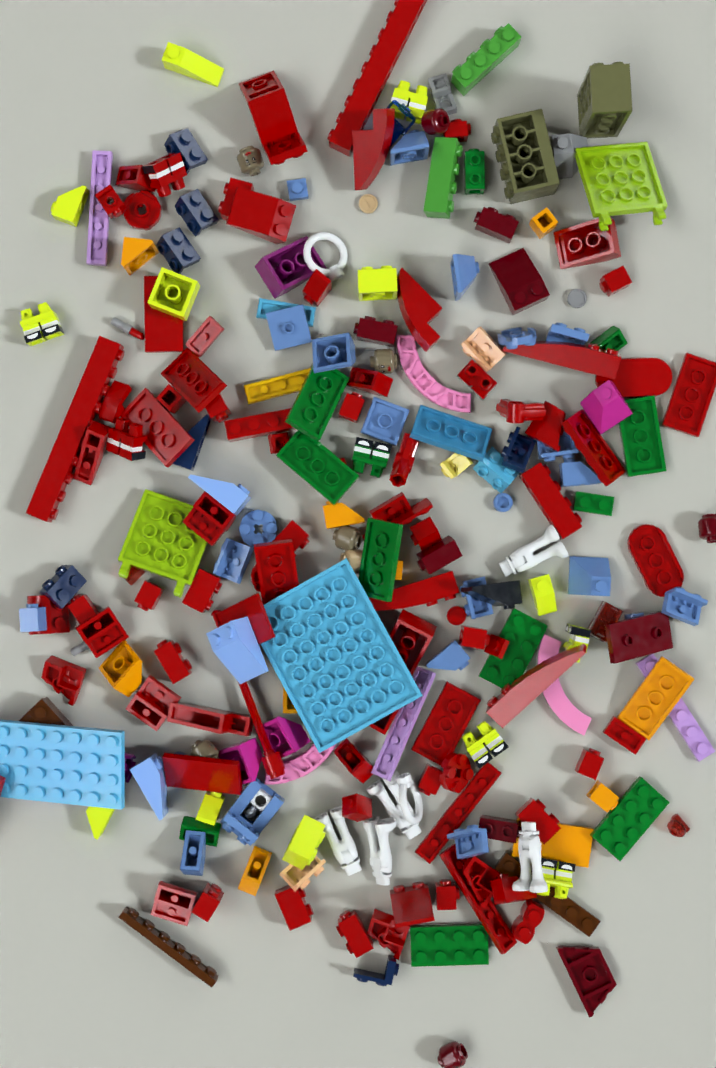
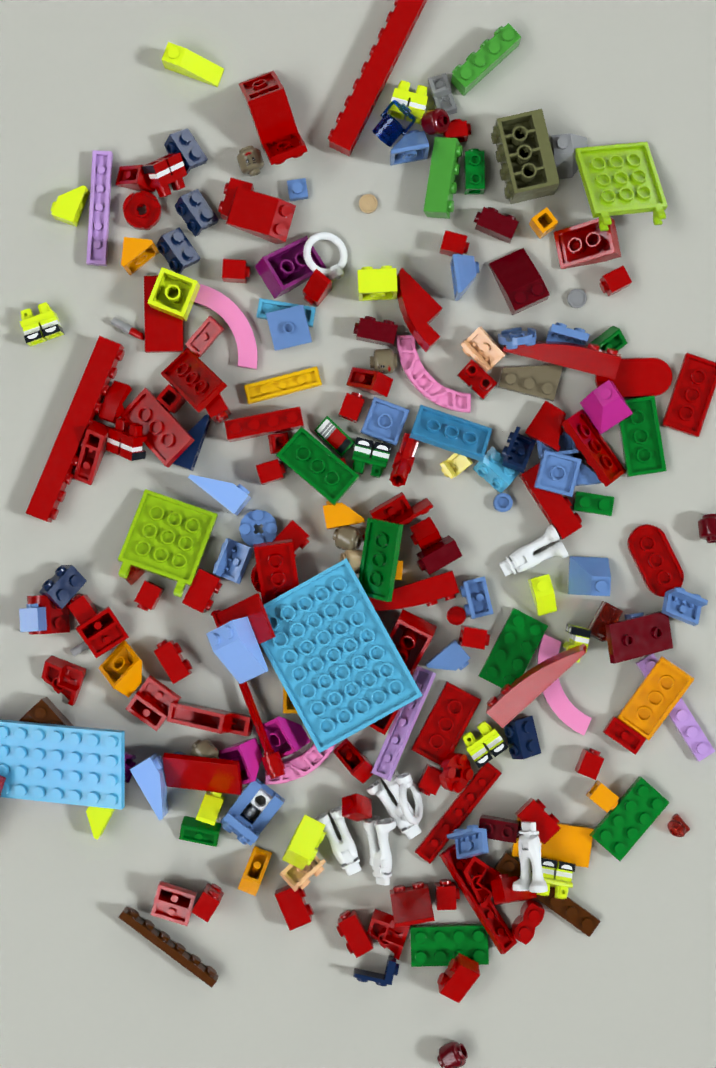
red brick [95,184,127,219] -> none
medium blue slope [180,830,206,876] -> none
red brick [182,491,236,546] -> none
green plate [285,366,350,442] -> none
medium blue slope [312,332,356,373] -> none
red slope [352,108,395,190] -> none
black slope [461,580,522,609] -> none
red plate [484,634,509,659] -> none
red piece [496,399,546,423] -> none
dark red wing [556,946,617,1018] -> none
olive brick [577,62,632,139] -> none
none -> bright pink tile [194,284,258,370]
none -> red brick [222,259,251,283]
none -> red brick [256,459,286,485]
none -> slope [314,416,355,457]
none -> red brick [437,953,480,1003]
none -> red brick [440,230,470,256]
none -> dark tan wing [498,365,563,402]
none -> dark blue bracket [504,716,541,759]
none -> medium blue plate [534,450,582,497]

